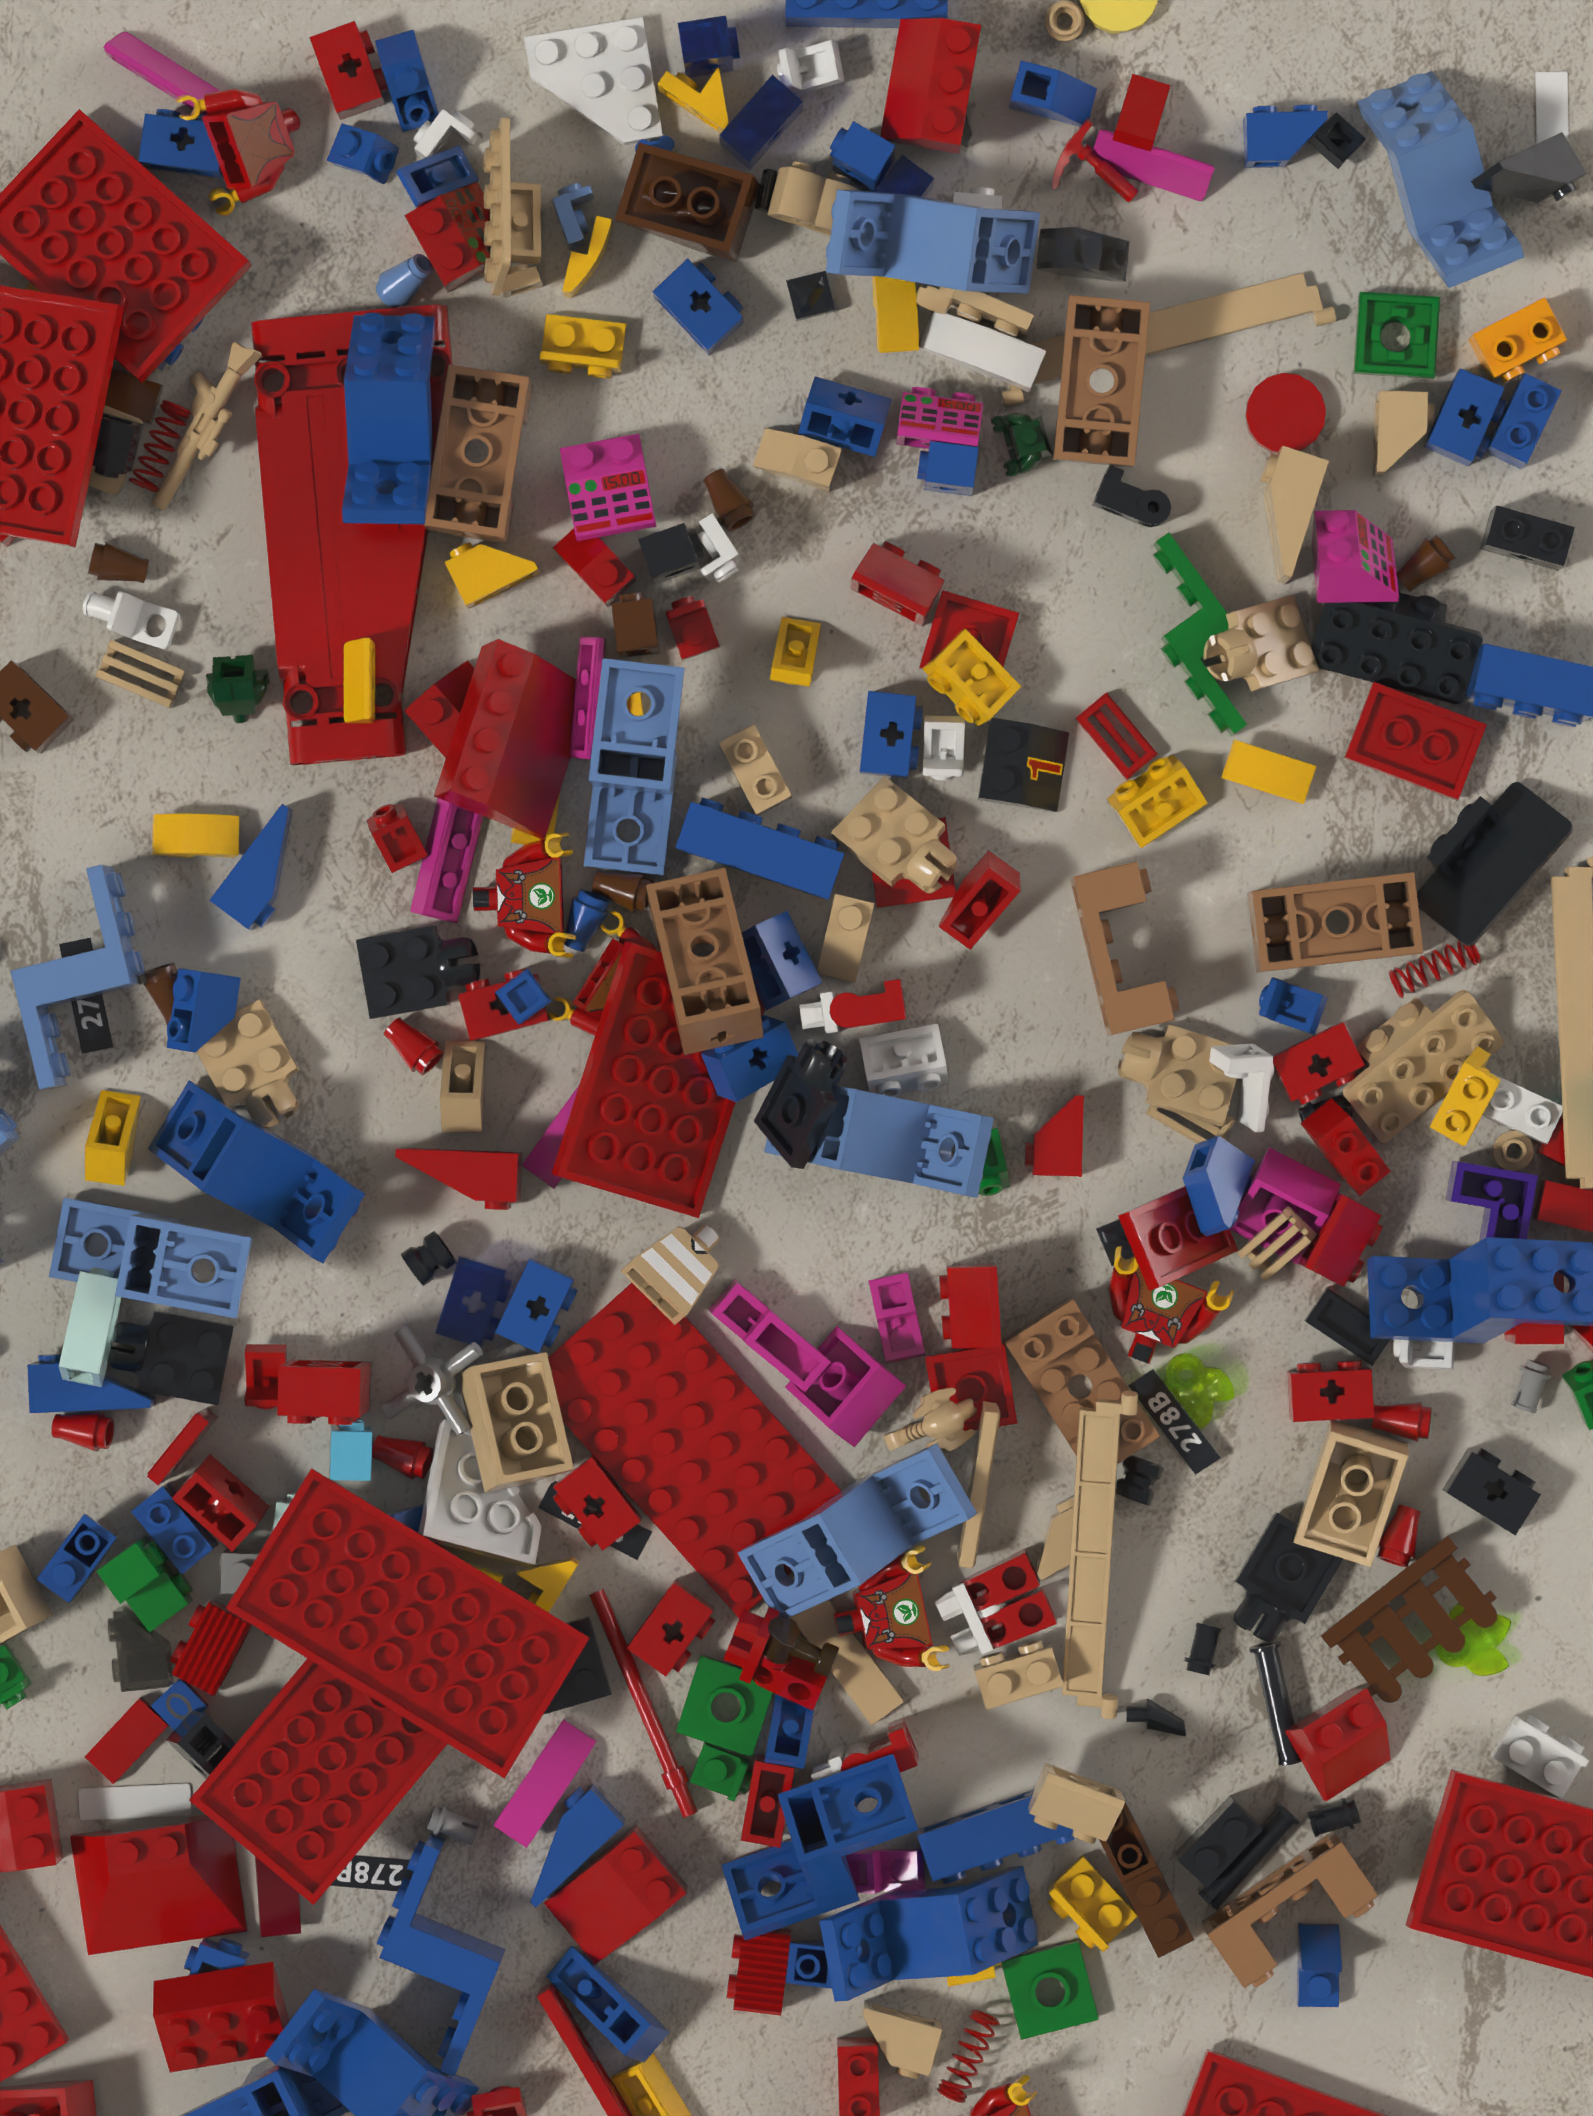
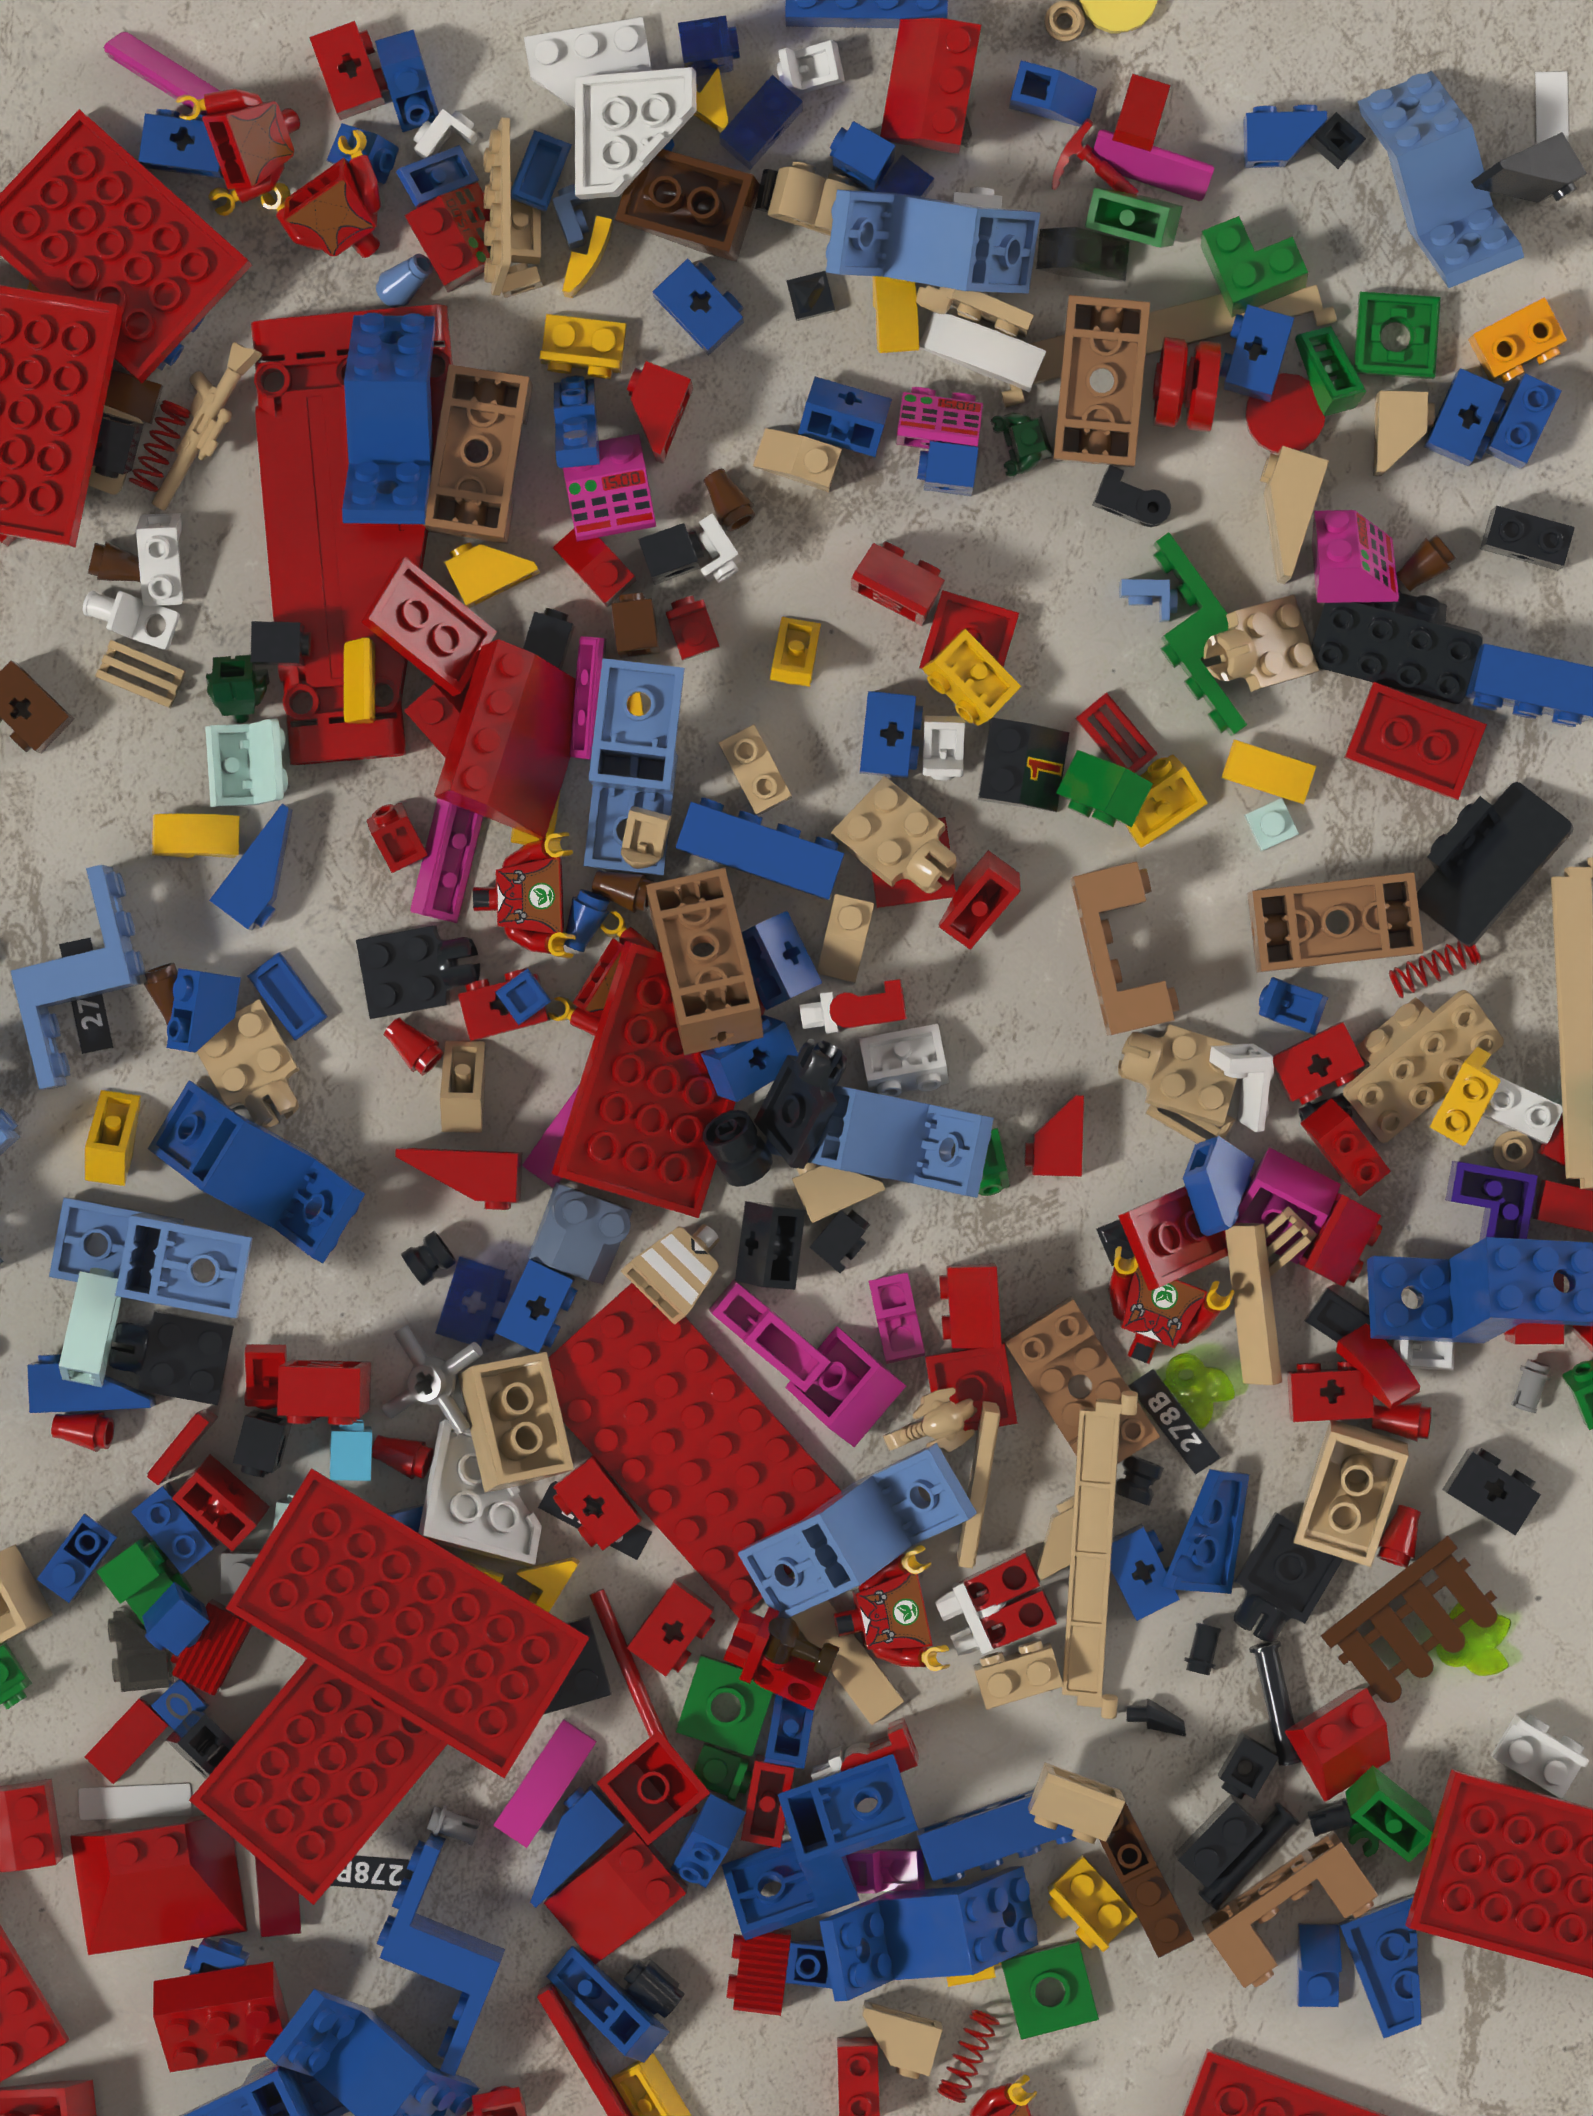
none -> white bracket [136,513,183,606]
none -> blue brick [142,1582,210,1657]
none -> light aqua bracket [205,719,288,807]
none -> black brick [233,1410,292,1478]
none -> blue tile [247,952,328,1041]
none -> black brick [250,621,311,666]
none -> torso [261,130,381,258]
none -> plate [361,557,497,697]
none -> blue tile [511,130,572,212]
none -> black brick [523,608,575,670]
none -> sand blue slope [528,1182,633,1285]
none -> blue slope [554,375,600,468]
none -> white plate [575,67,697,200]
none -> red slope [596,1730,710,1846]
none -> tan plate [621,806,671,869]
none -> black brick [623,1959,685,2018]
none -> red slope [627,361,693,464]
none -> blue brick [670,1794,746,1888]
none -> black wheel [703,1110,773,1187]
none -> black brick [735,1201,806,1290]
none -> tan slope [792,1162,886,1223]
none -> black brick [810,1209,871,1274]
none -> green brick [1056,750,1153,827]
none -> green slope [1085,187,1183,248]
none -> blue brick [1111,1523,1180,1621]
none -> medium blue bracket [1119,579,1178,622]
none -> red wheel [1152,337,1221,432]
none -> blue wing [1162,1469,1250,1594]
none -> green brick [1200,216,1308,317]
none -> black brick [1217,1732,1279,1800]
none -> blue brick [1219,304,1294,402]
none -> tan tile [1225,1223,1282,1385]
none -> light aqua plate [1244,798,1299,851]
none -> green slope [1295,326,1366,416]
none -> red slope [1336,1323,1421,1410]
none -> blue wing [1339,1894,1422,2039]
none -> green brick [1345,1766,1434,1863]

